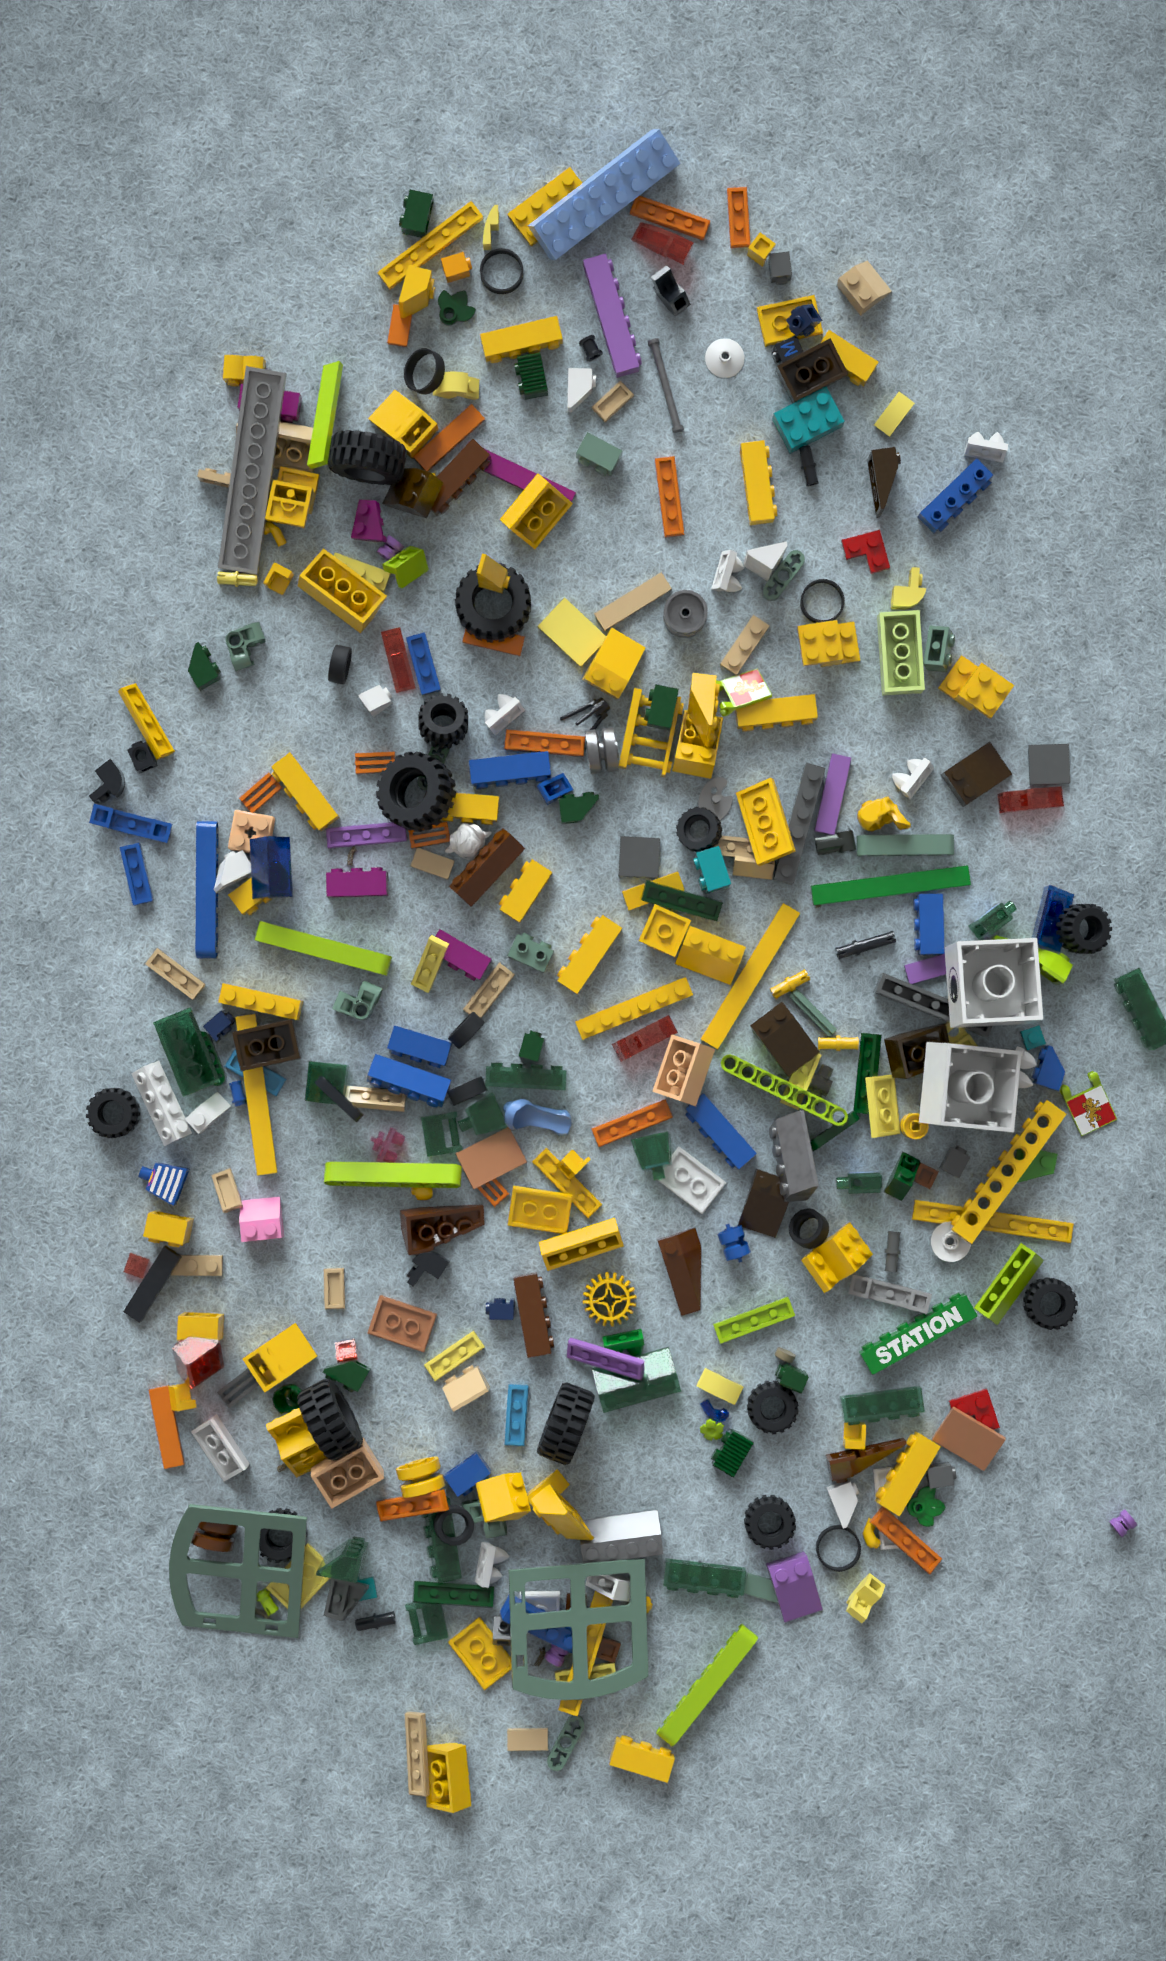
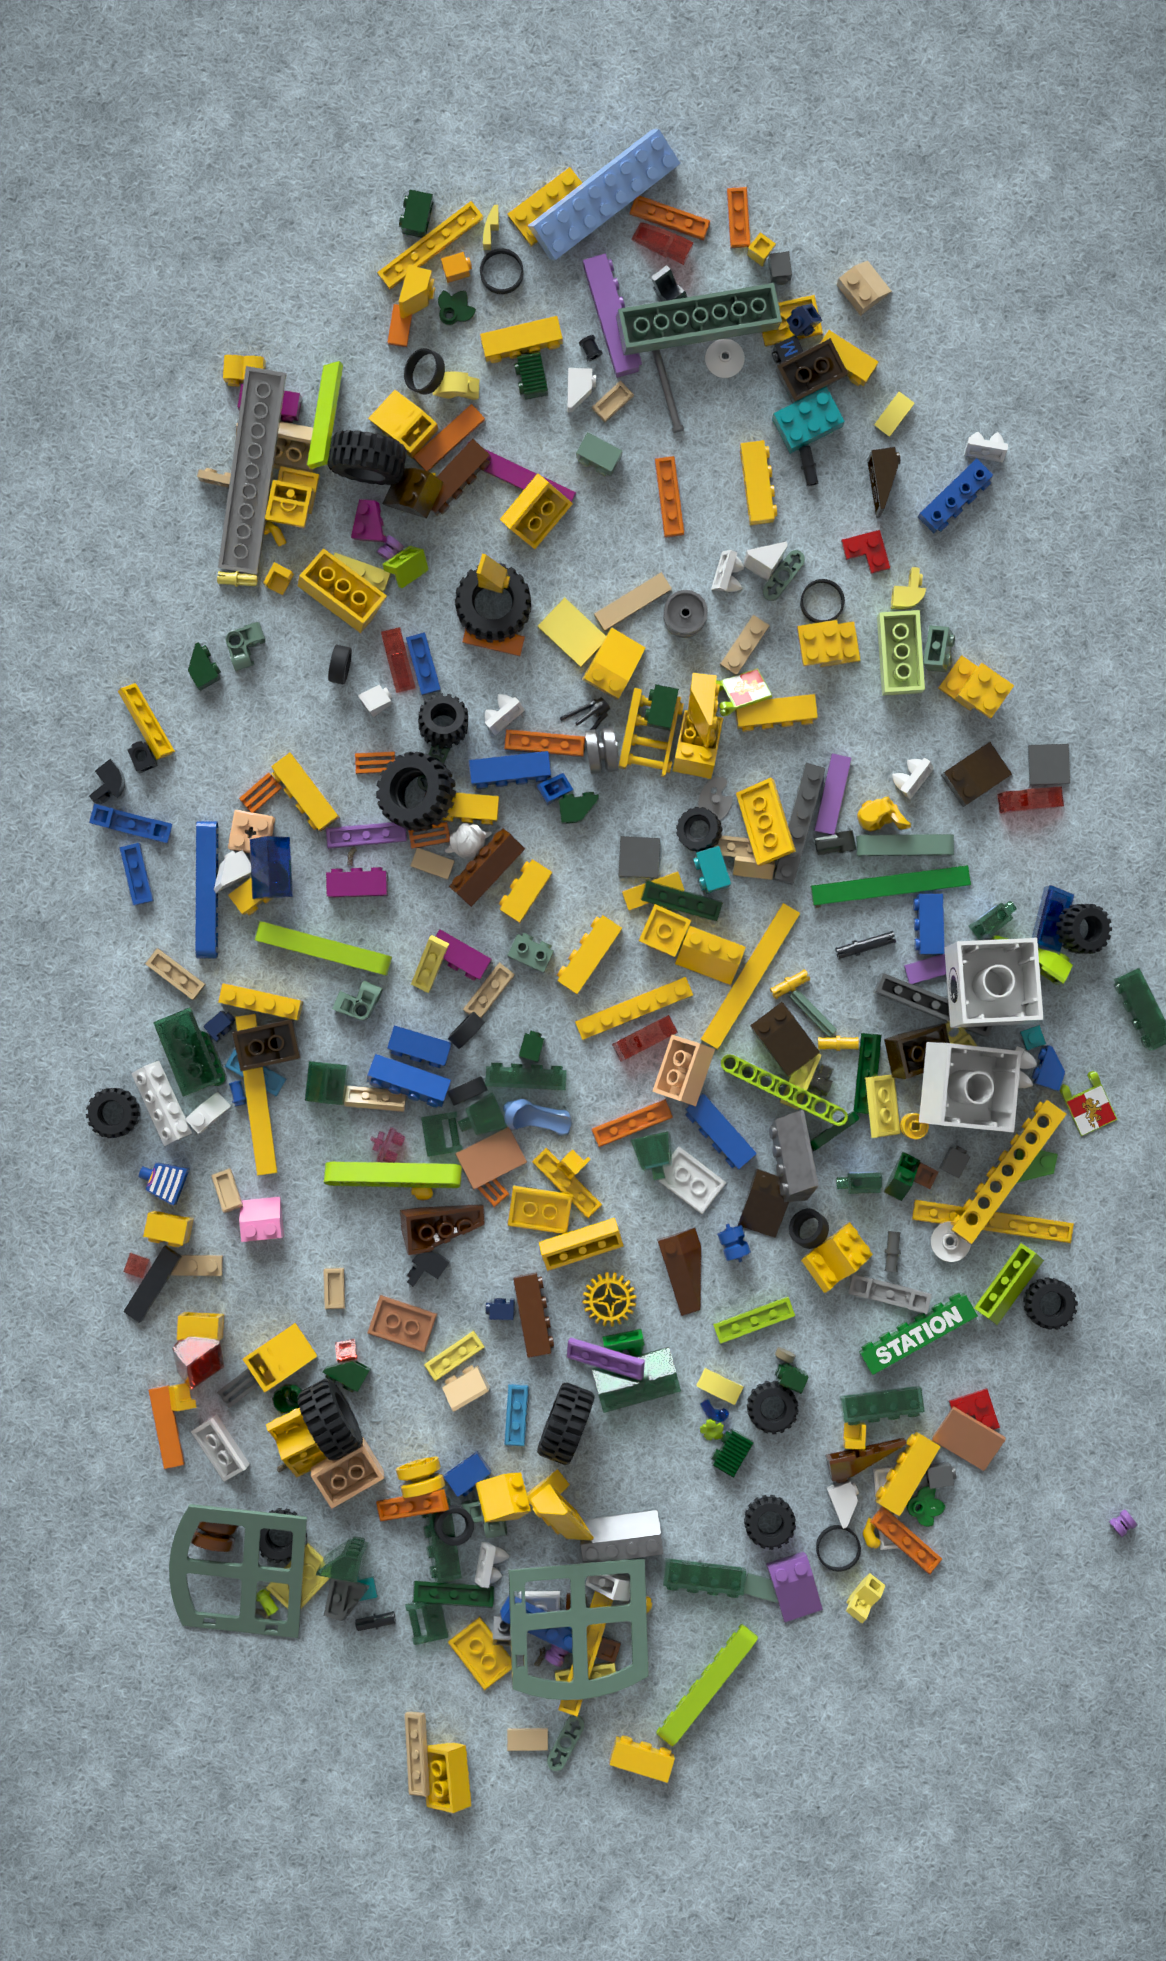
black beam [314,1075,364,1122] -> none
none -> sand green brick [616,283,782,355]

